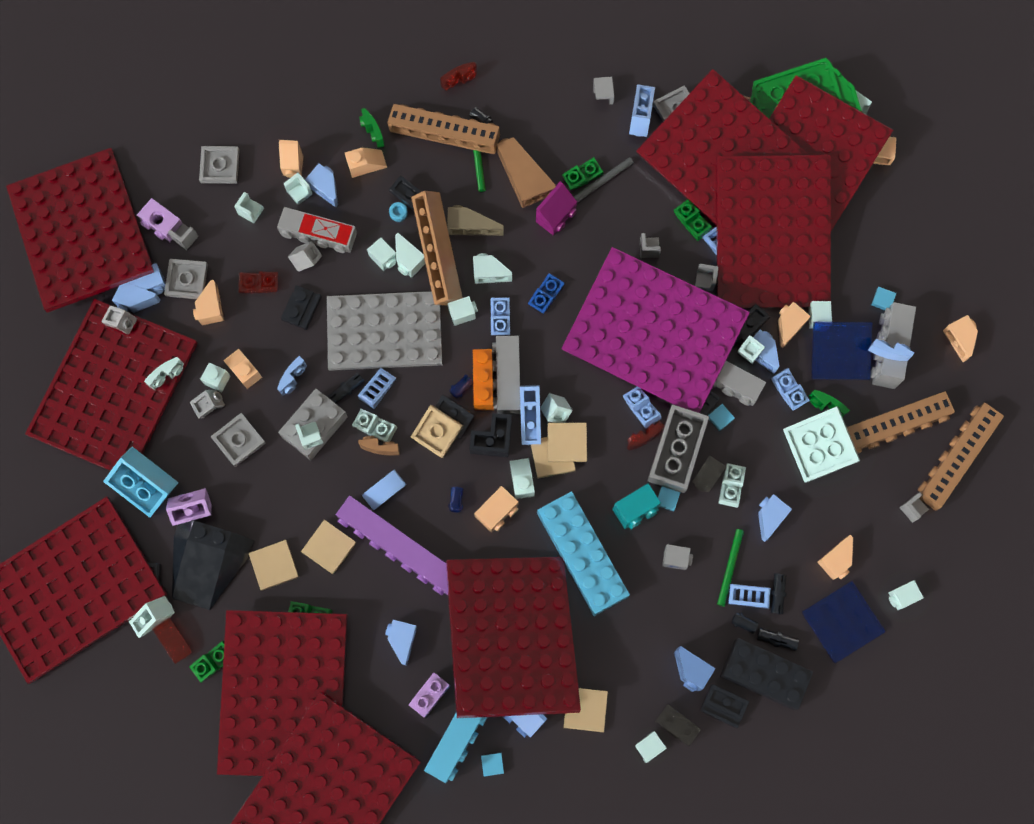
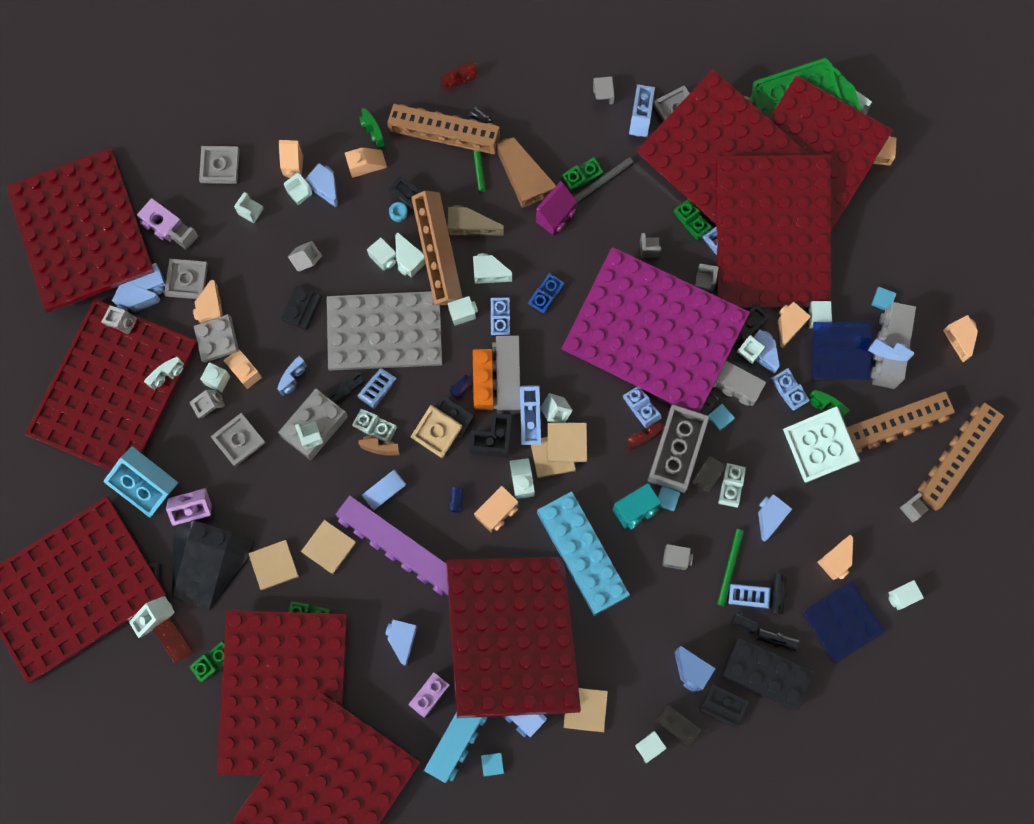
clear red slope [238,271,278,293] -> none
light grey brick [277,207,357,253] -> none
none -> light grey plate [194,315,239,363]

